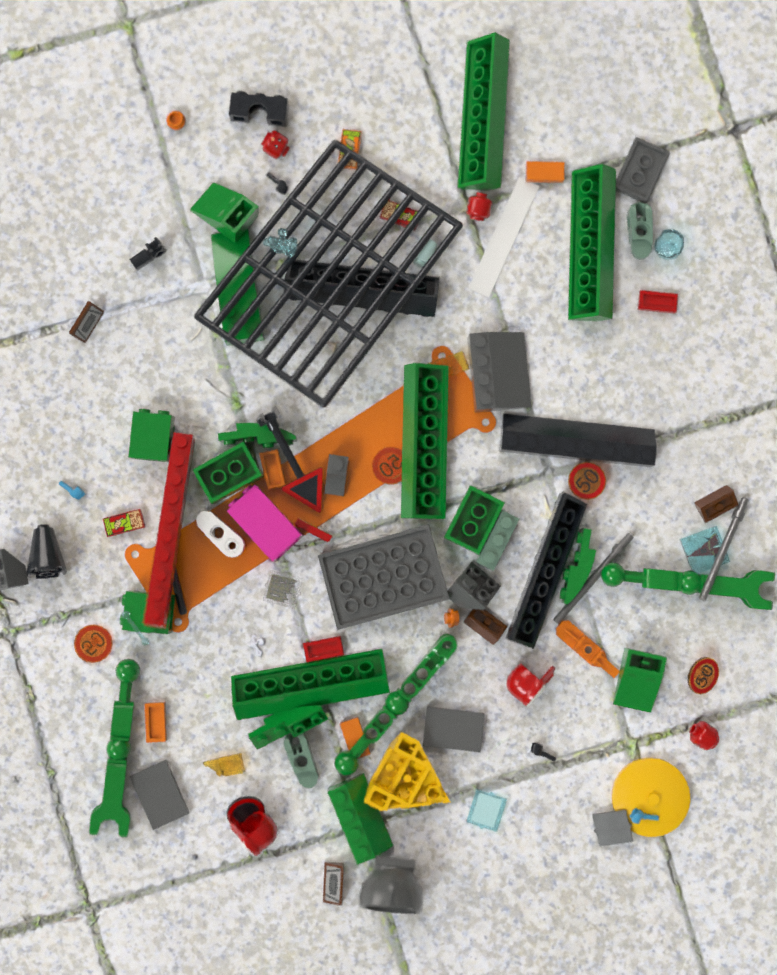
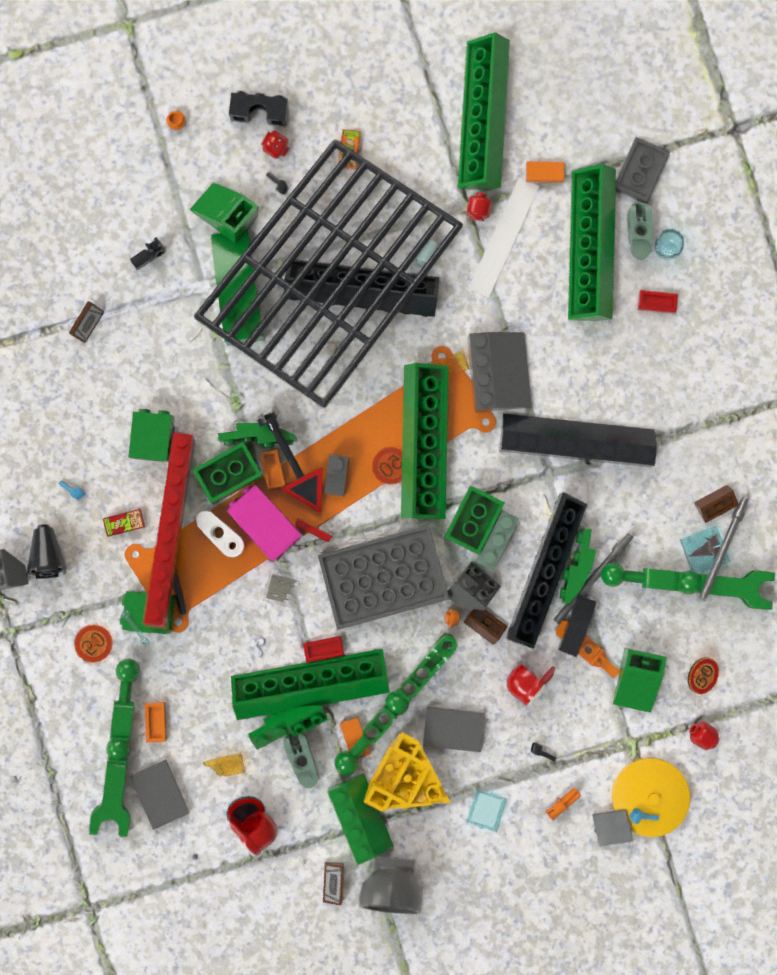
clear light blue piece [263,228,297,257] -> none
tile [380,200,418,231] -> none
piece [568,462,606,500] -> none
none -> orange axle [545,788,581,821]
none -> black slope [557,594,596,658]

